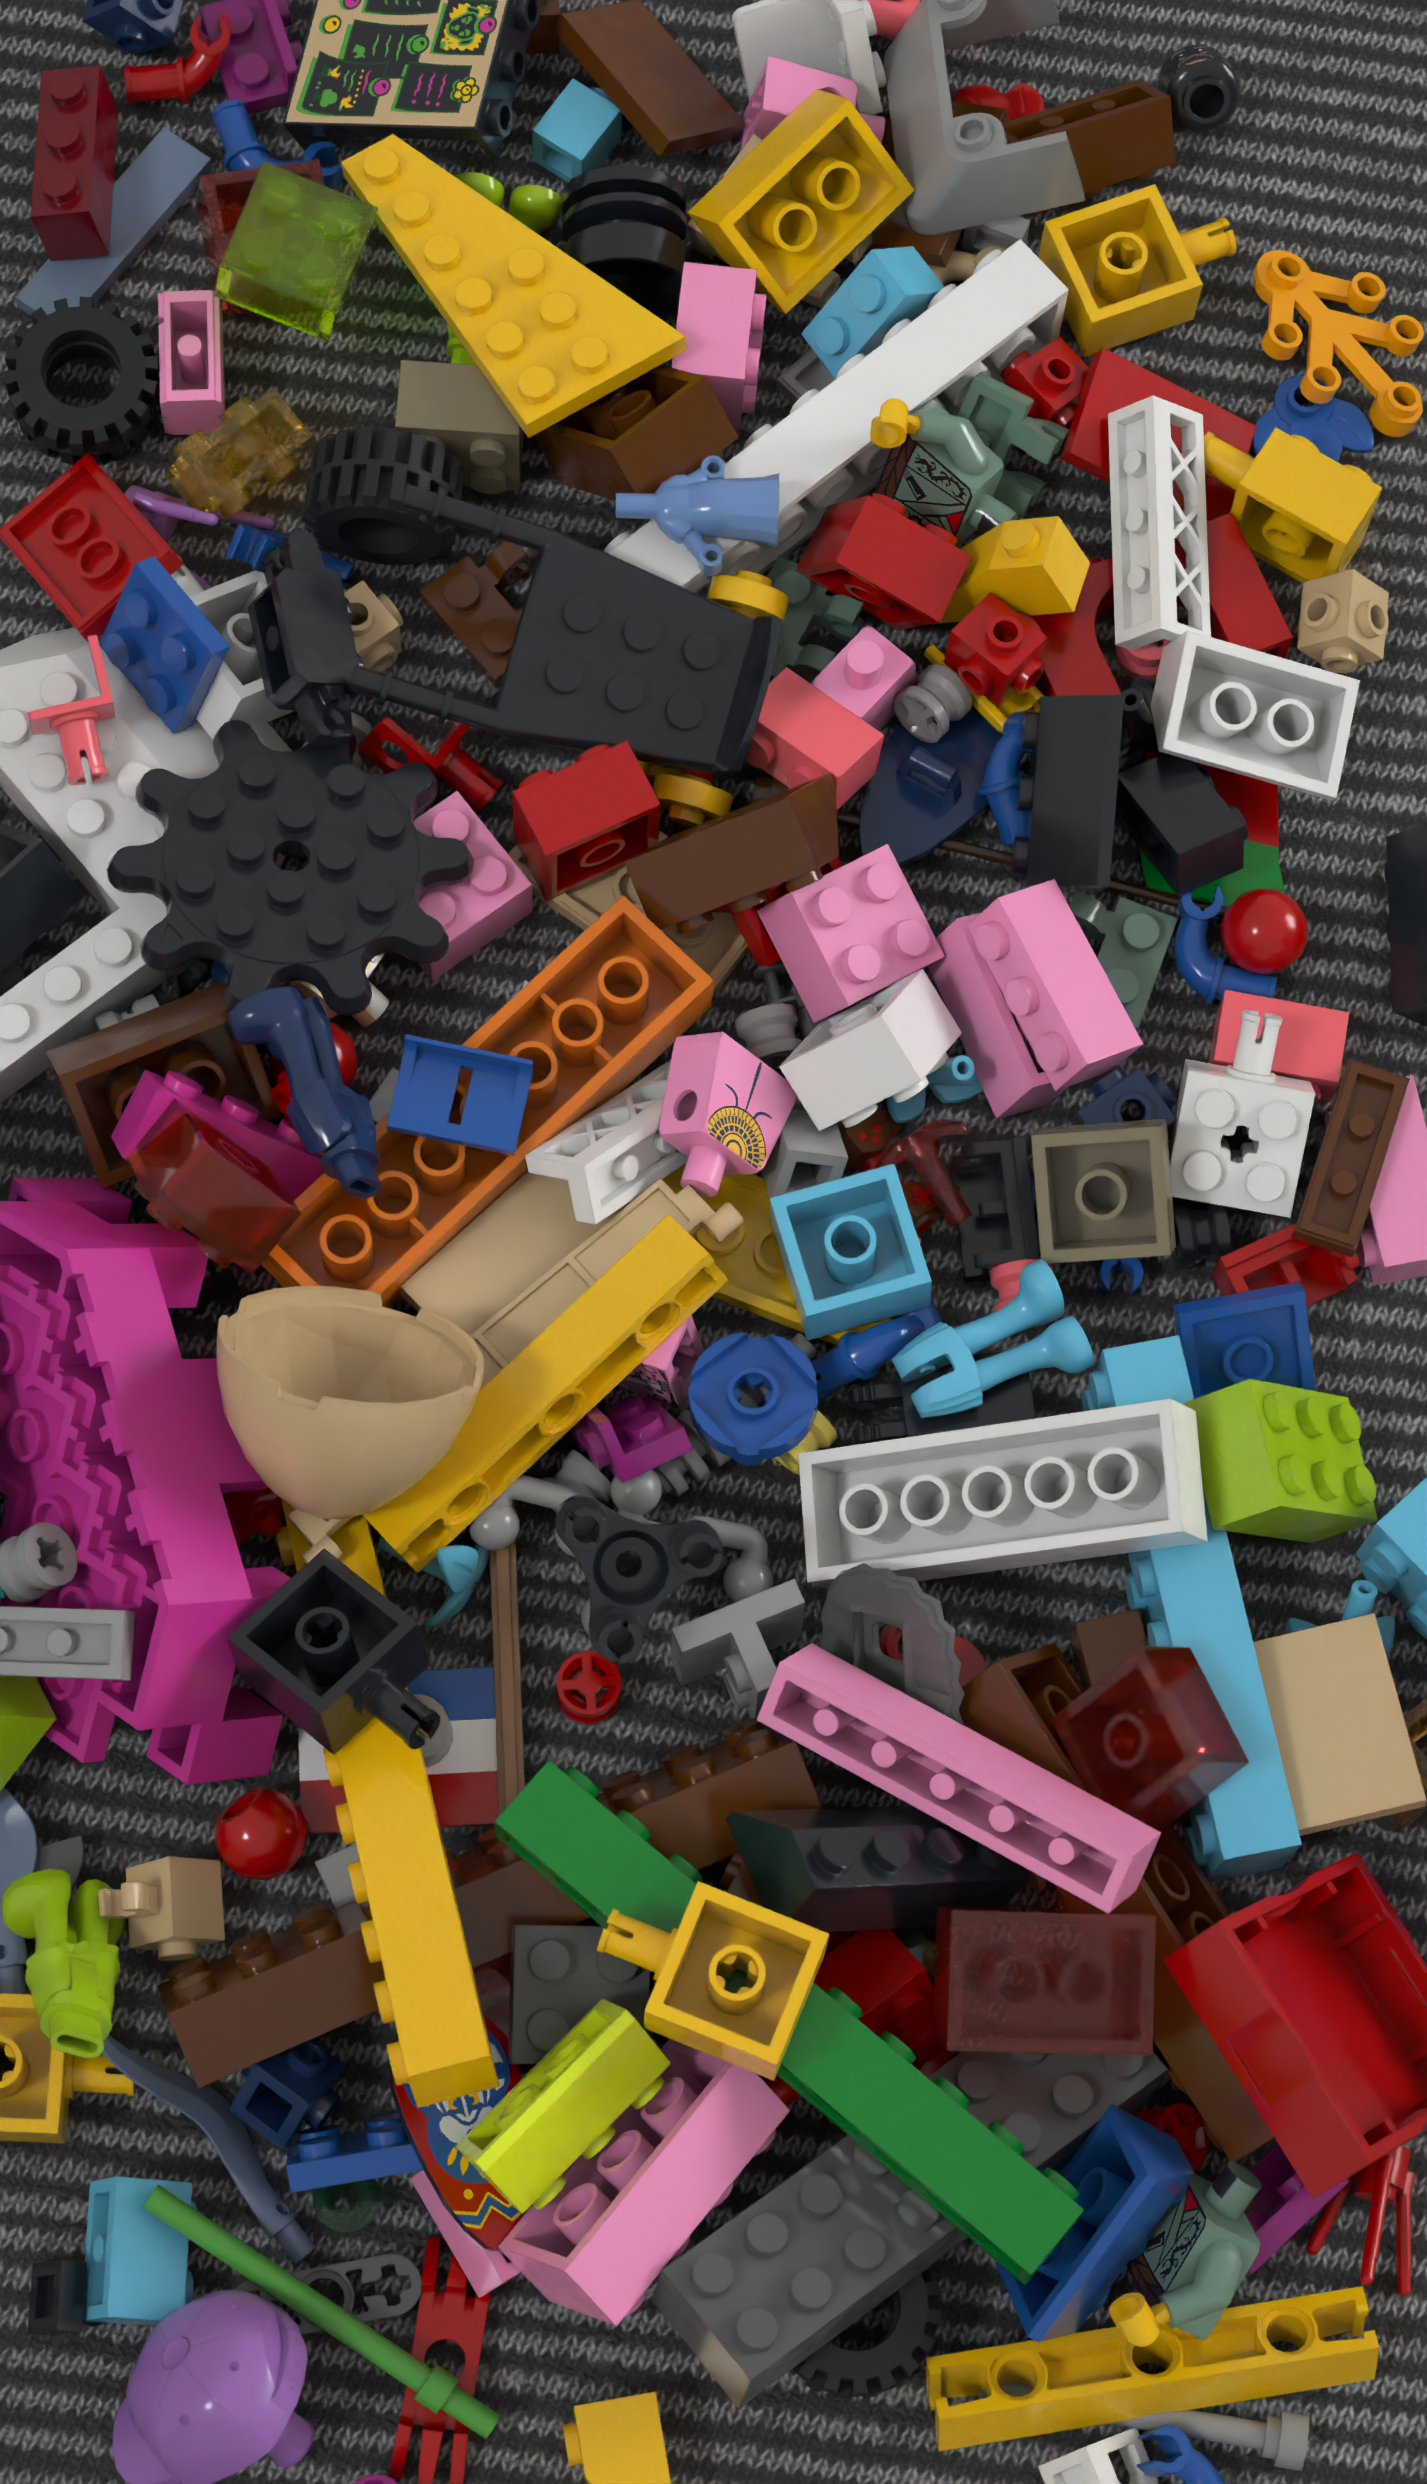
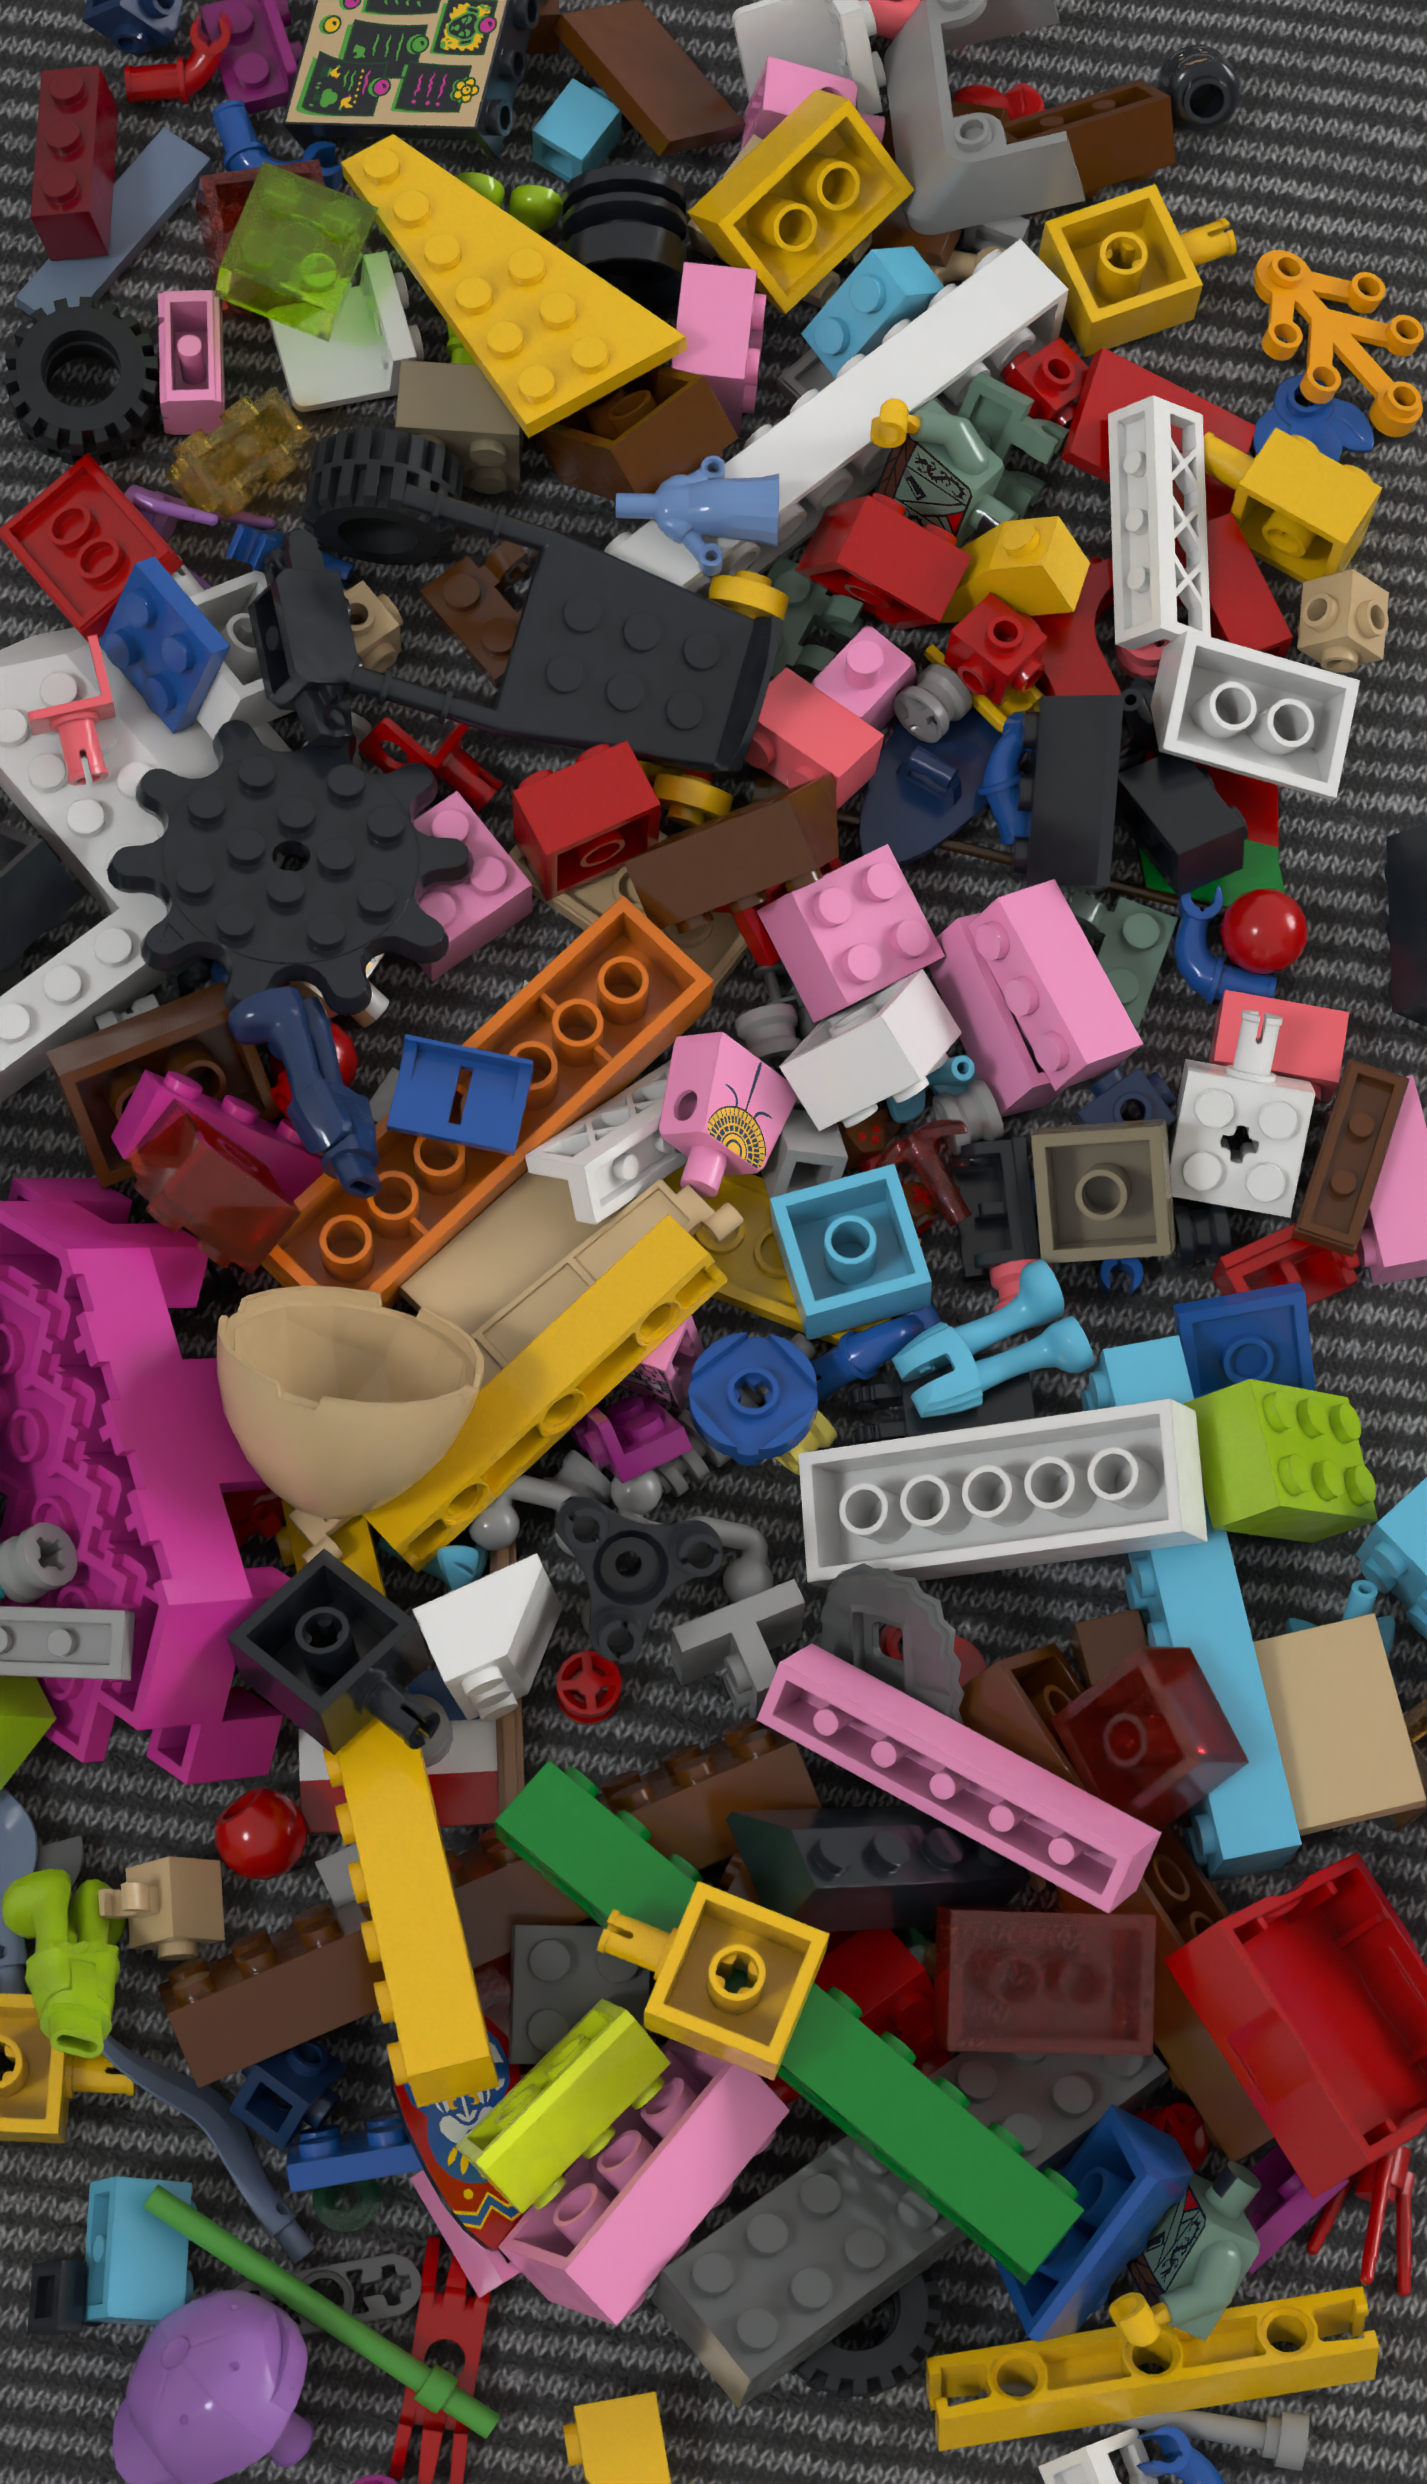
none -> white bracket [269,251,424,412]
none -> white slope [412,1553,562,1722]
none -> light grey wheel [932,1079,1004,1155]

